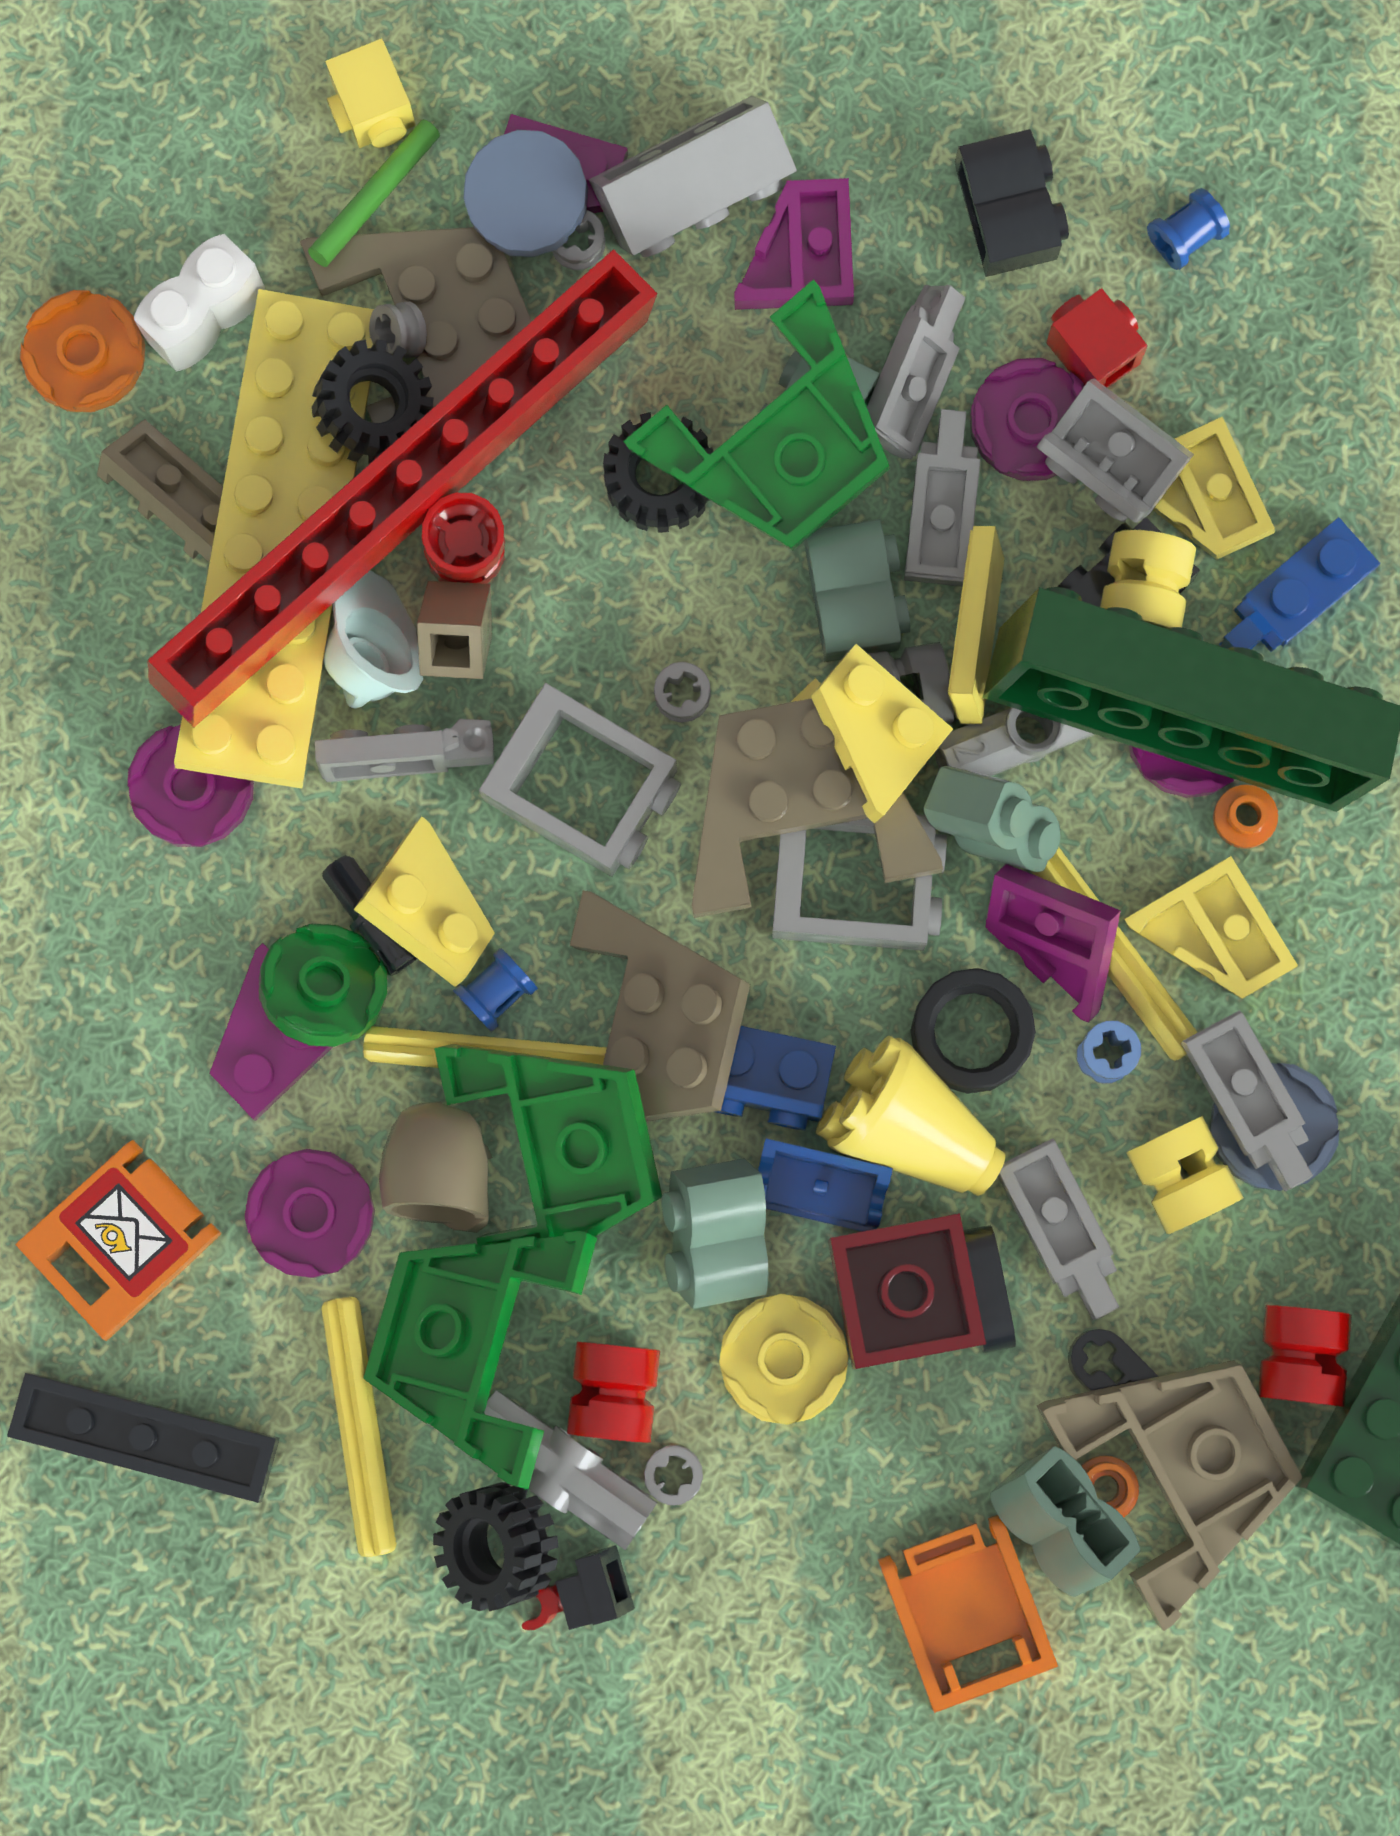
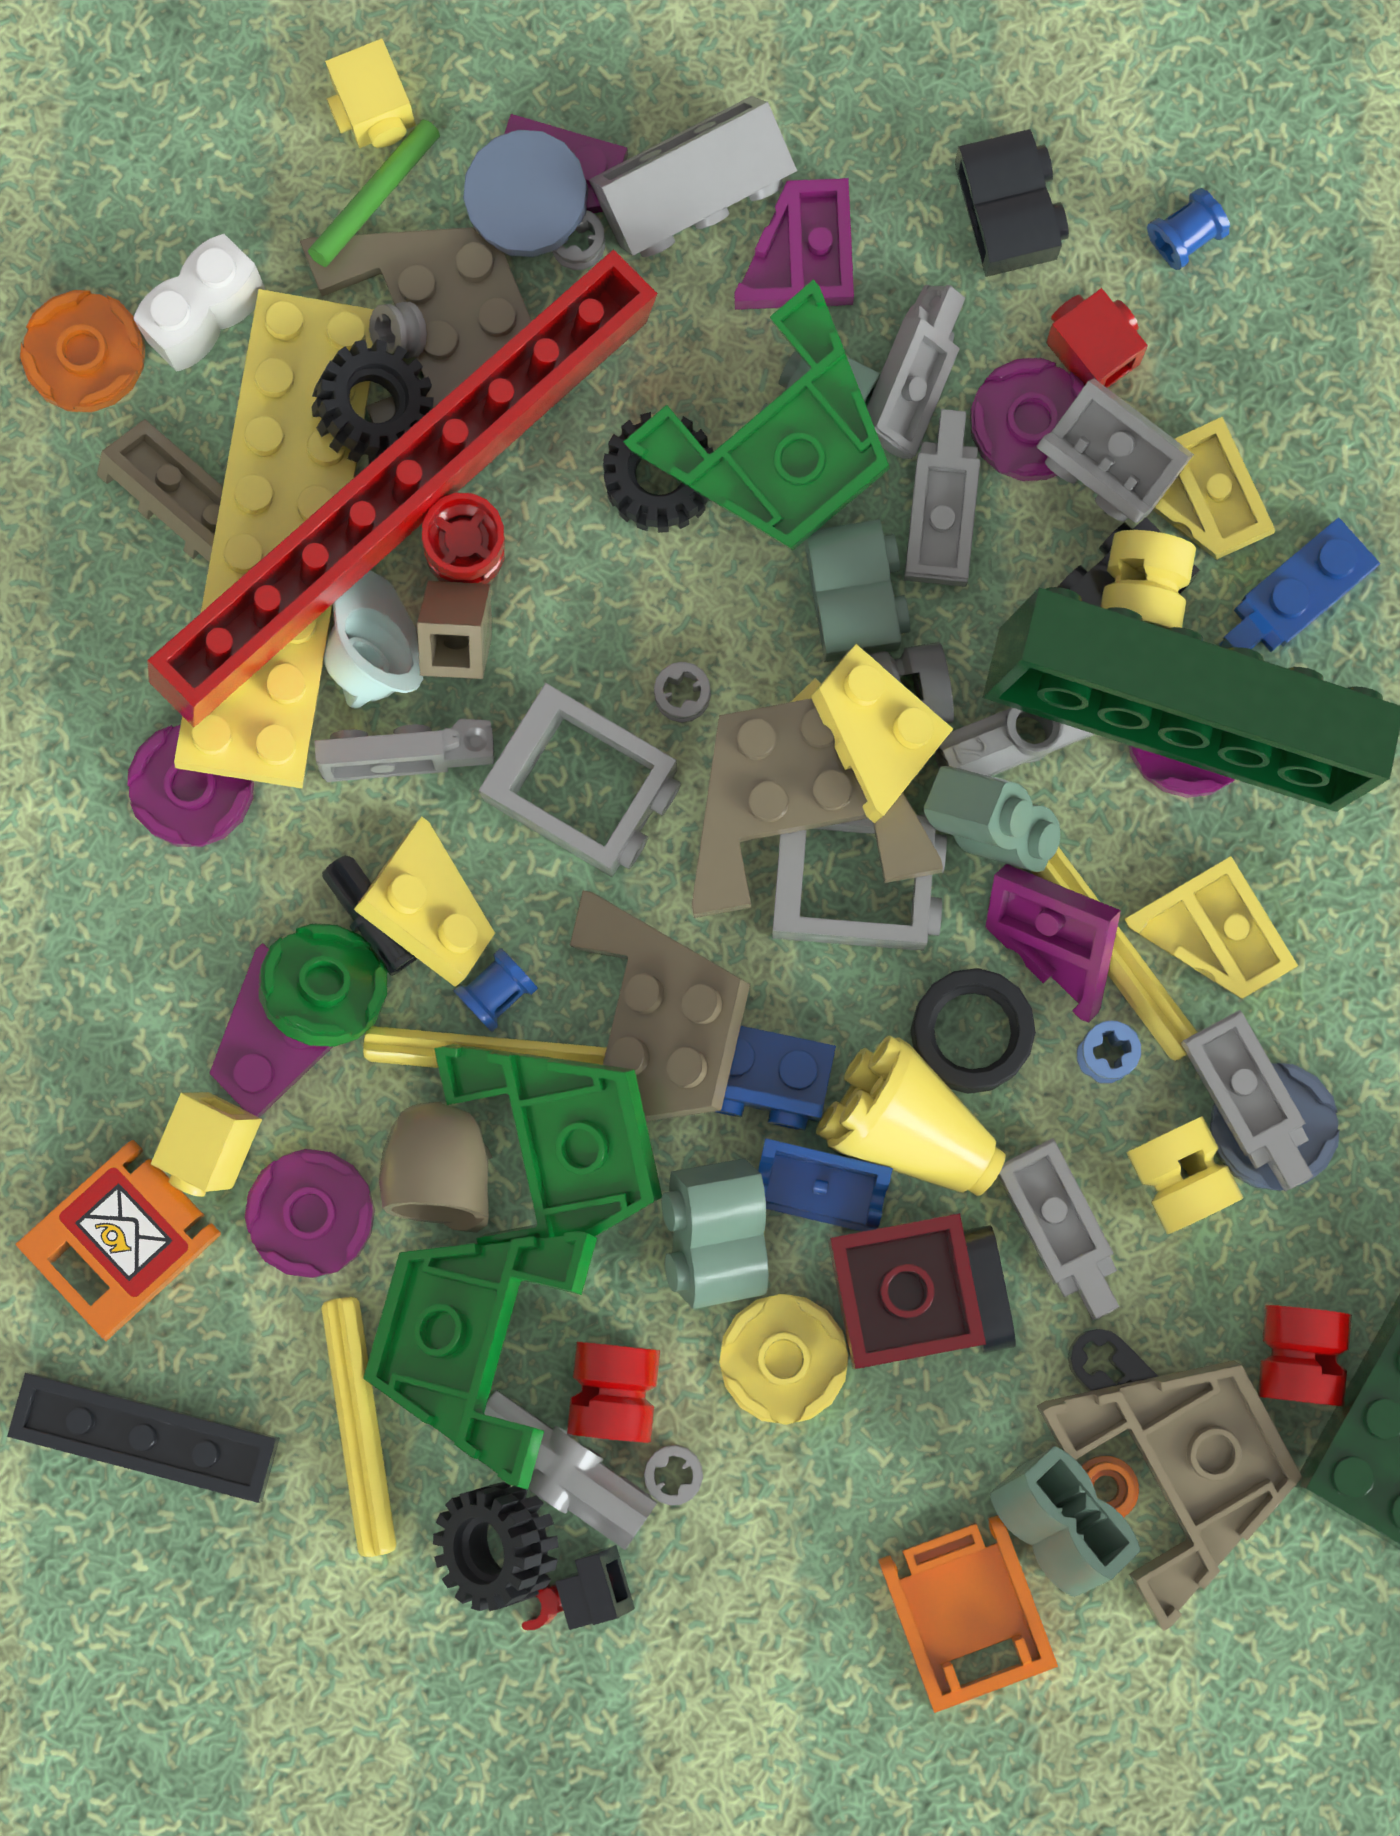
light yellow tile [948,526,1005,724] -> none
orange plate [1213,785,1278,849] -> none
none -> light yellow brick [151,1092,262,1197]

